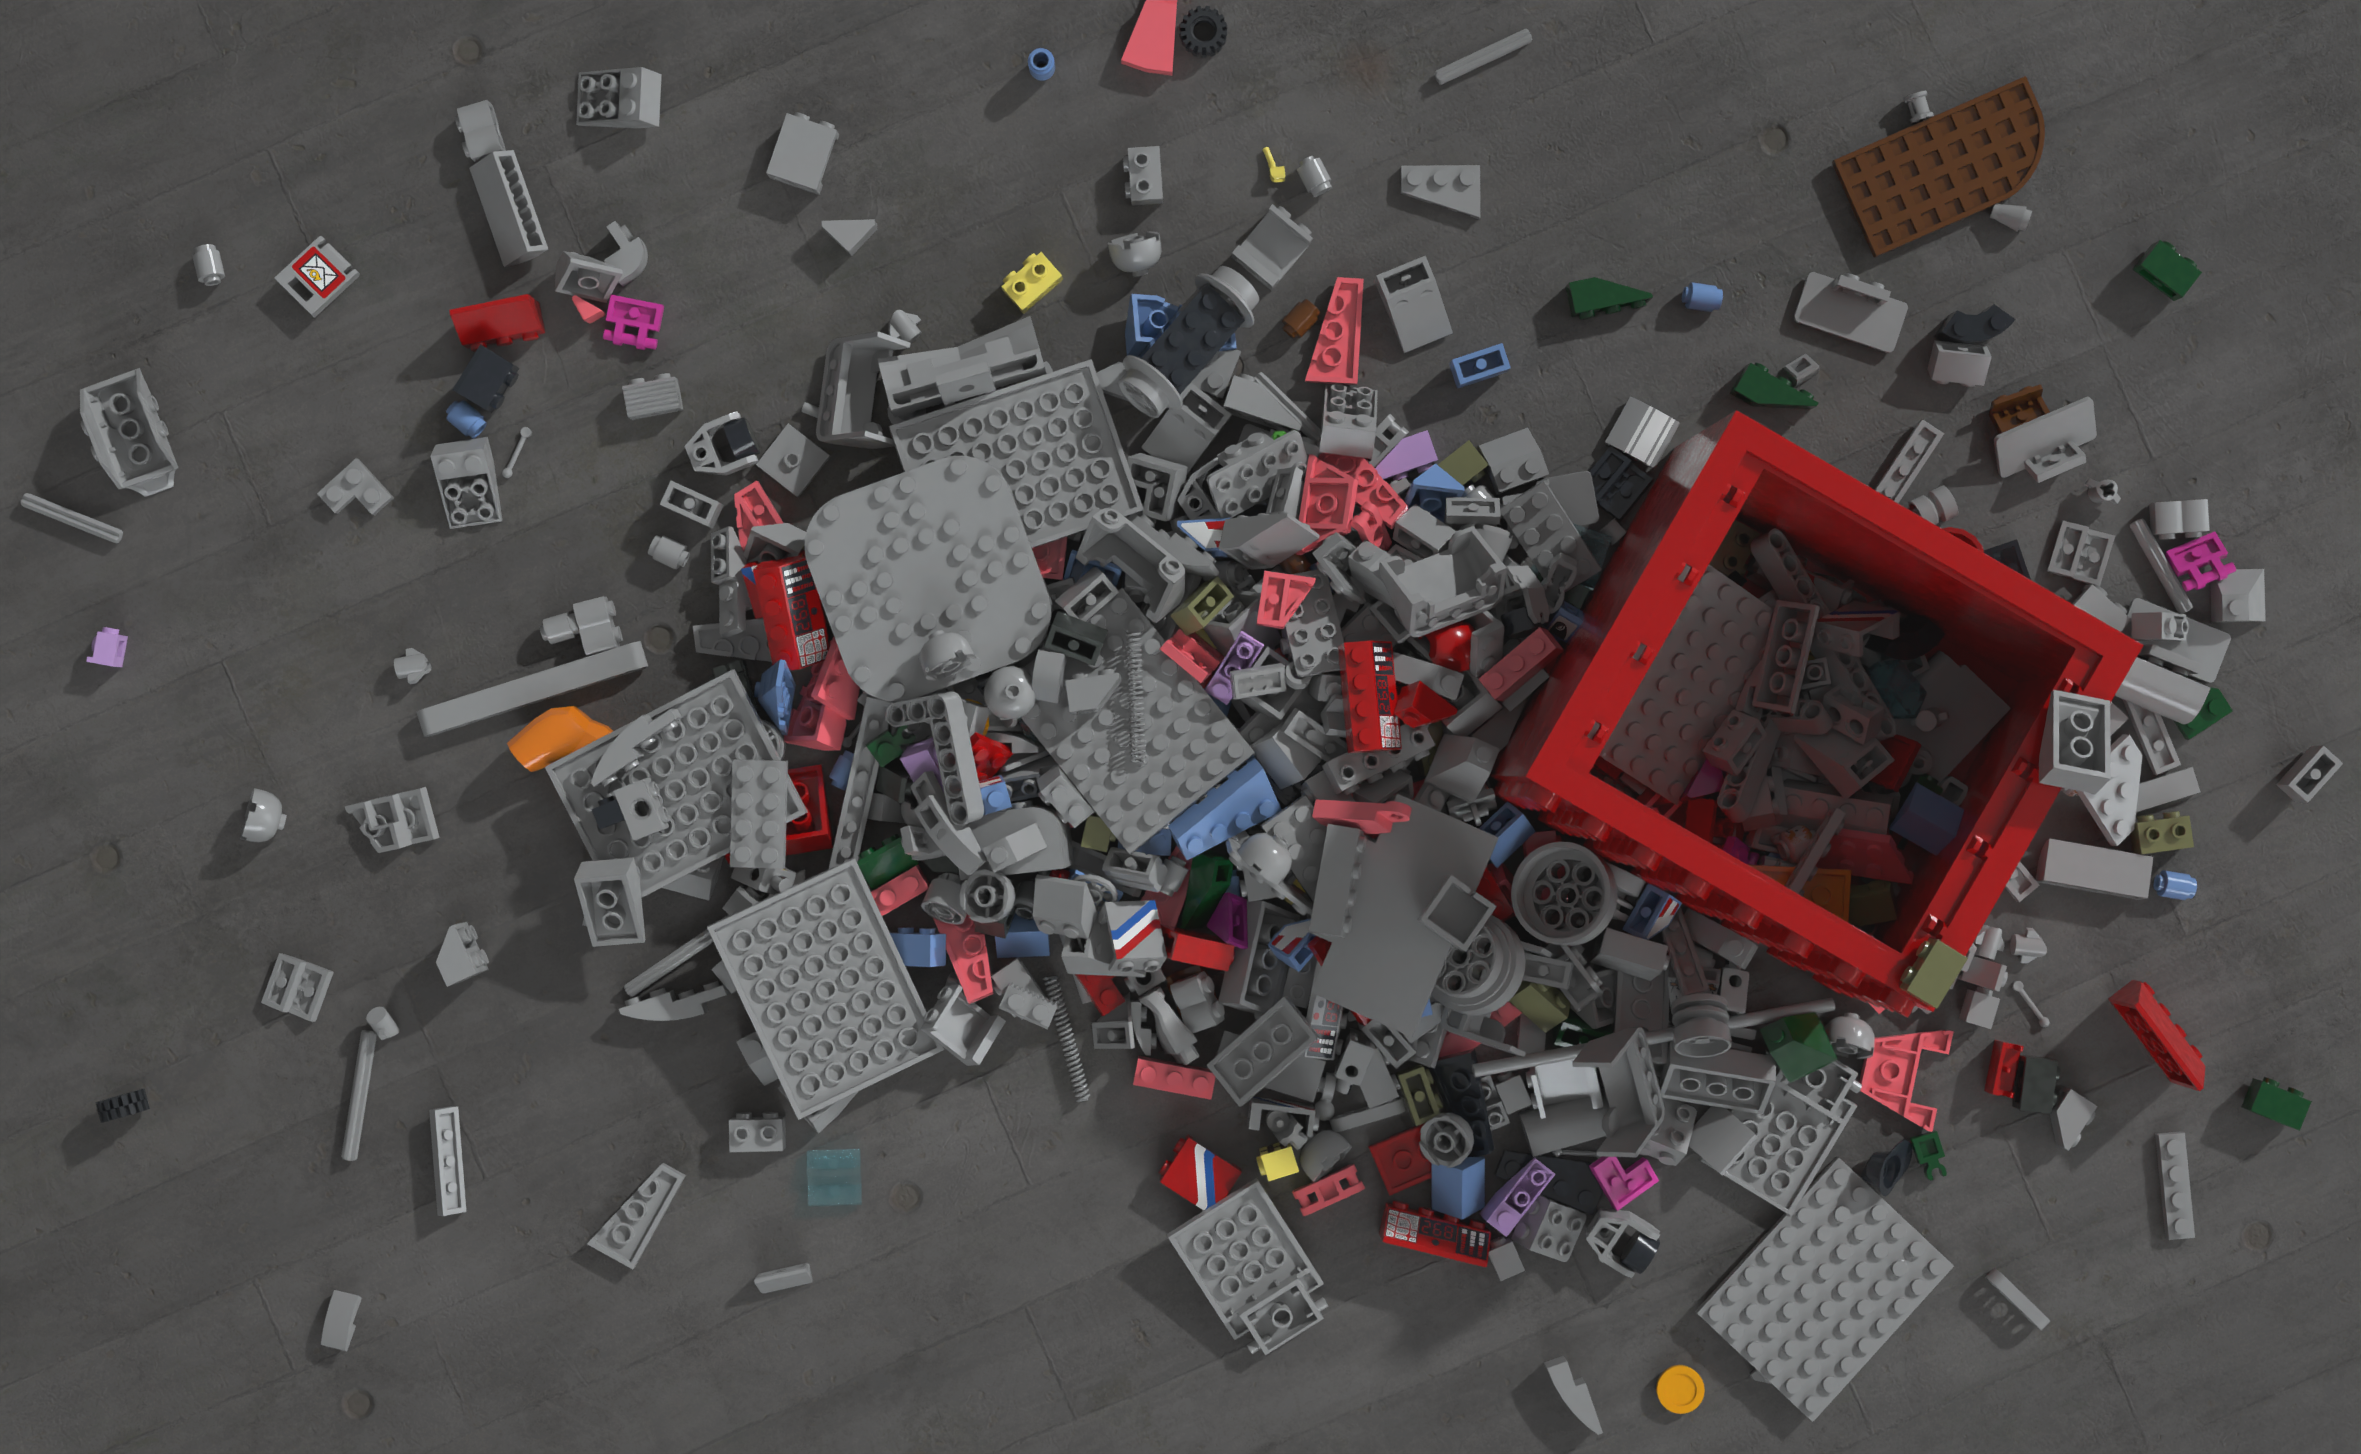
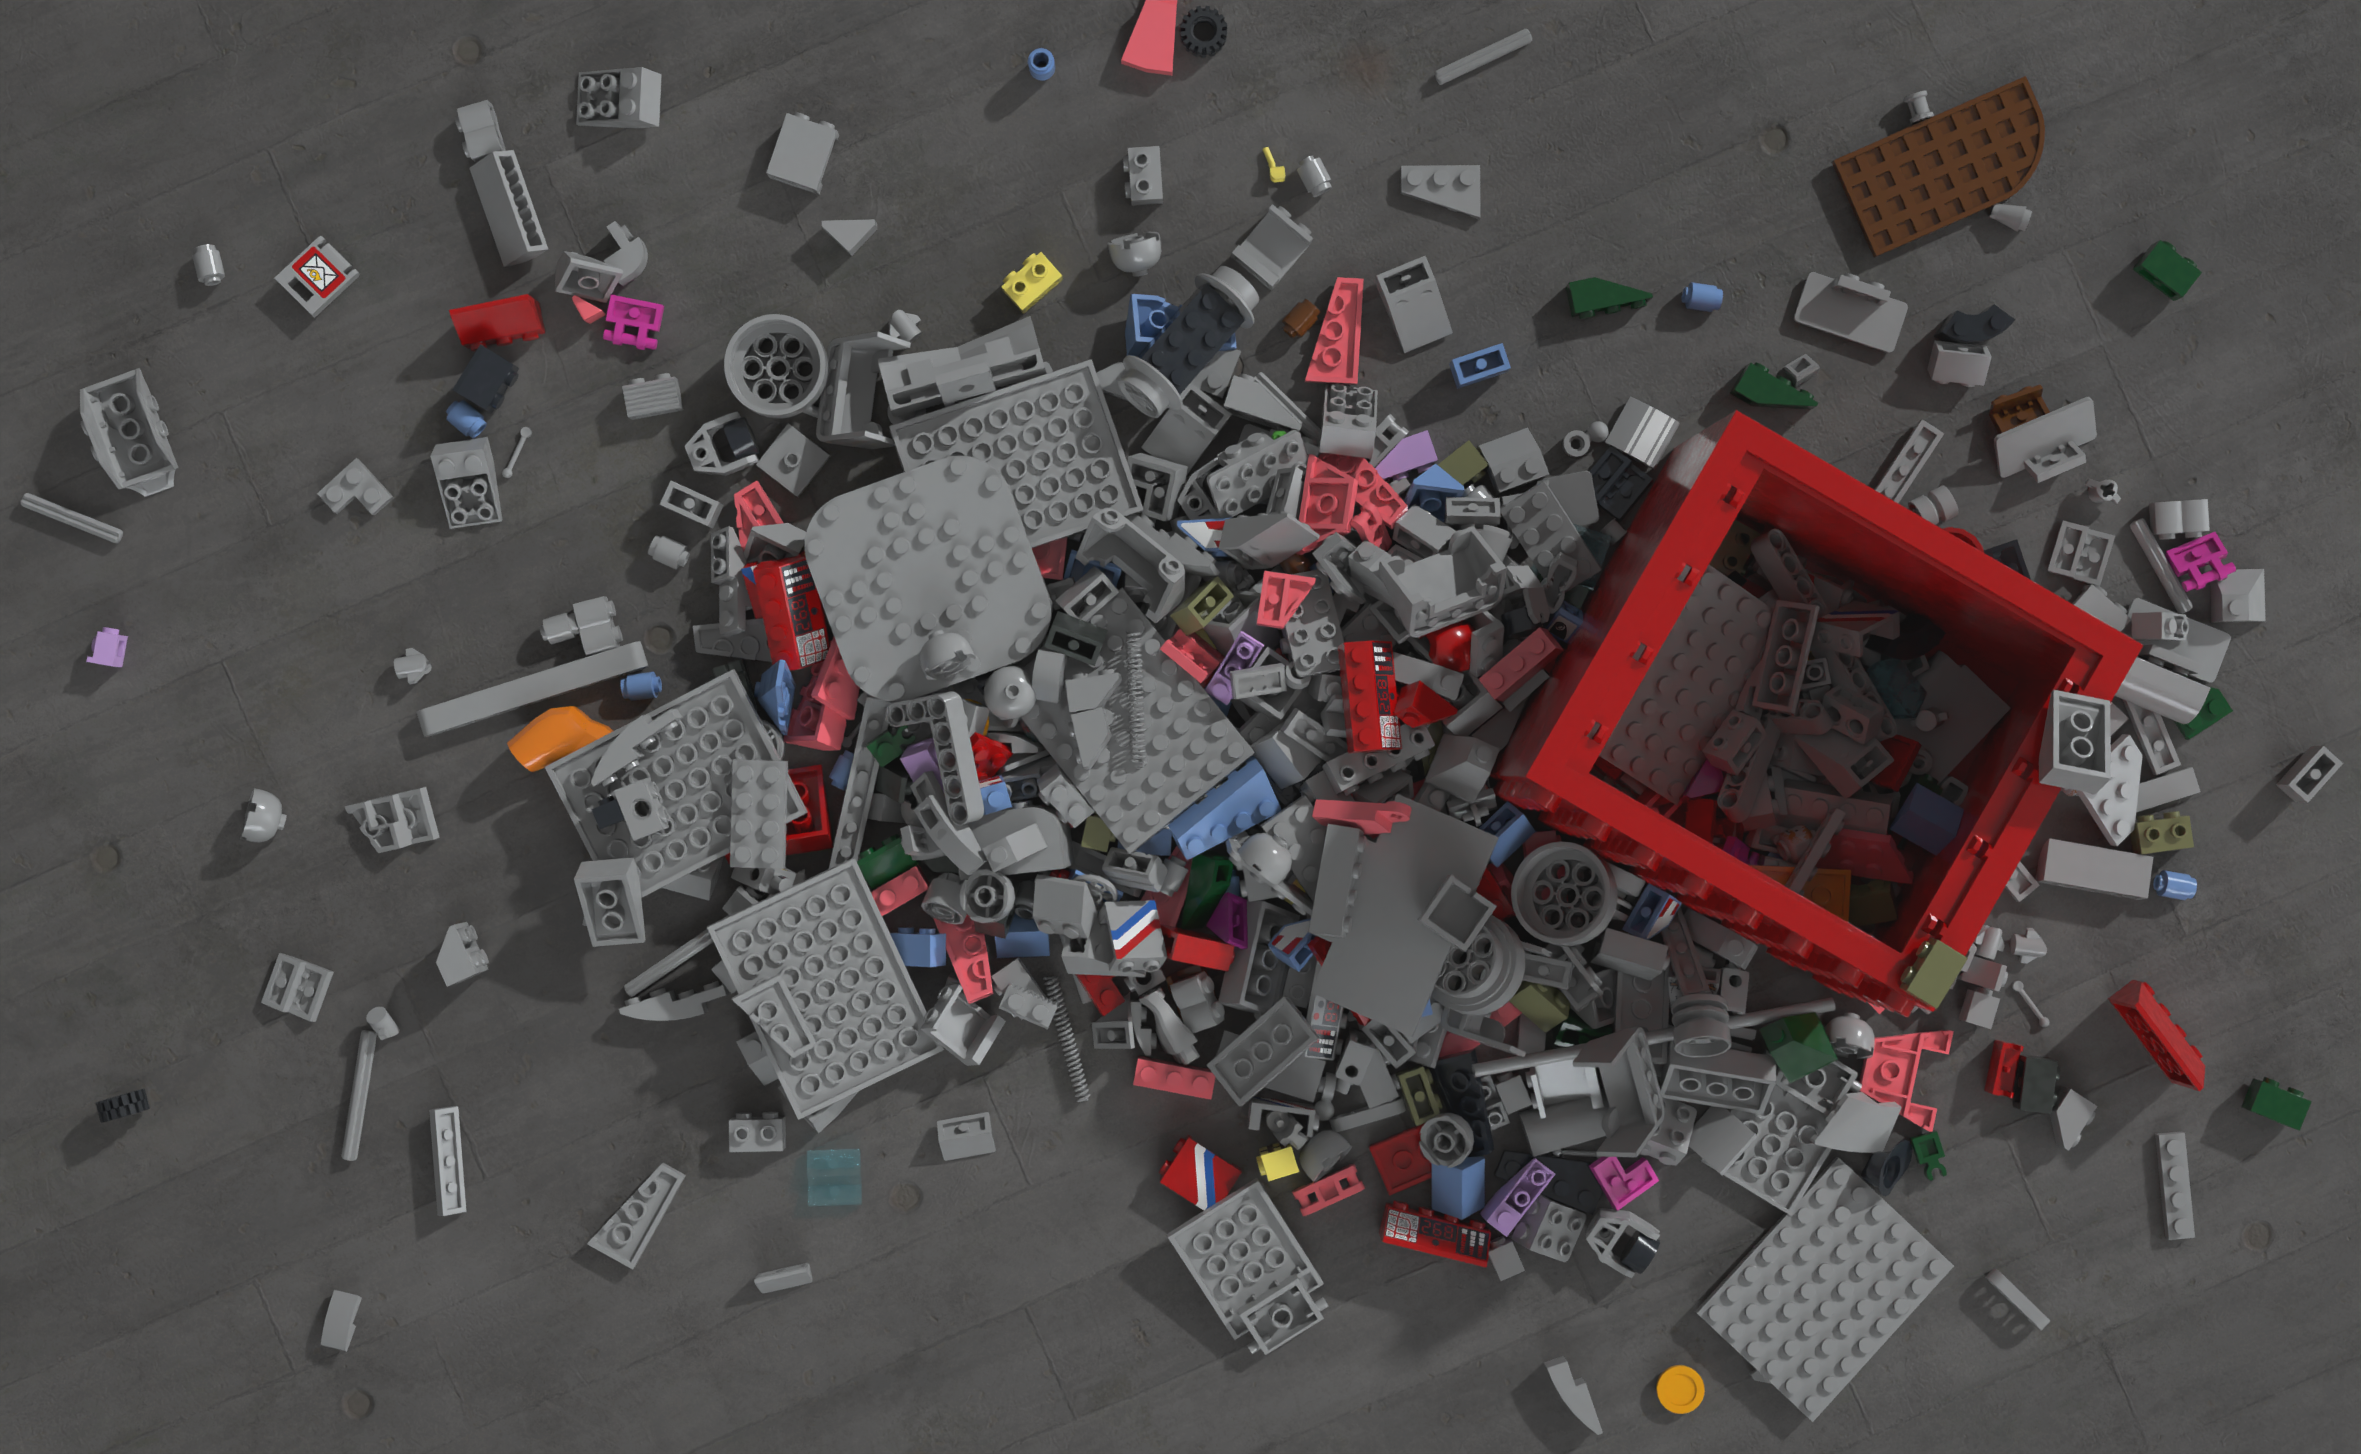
none -> medium blue brick [621,672,662,701]
none -> light grey wheel [724,314,828,418]
none -> light grey wing [732,973,817,1058]
none -> light grey panel [937,1112,996,1161]
none -> light grey slope [1068,707,1111,770]
none -> light grey plate [1562,421,1608,458]
none -> light grey slope [1810,1092,1902,1153]

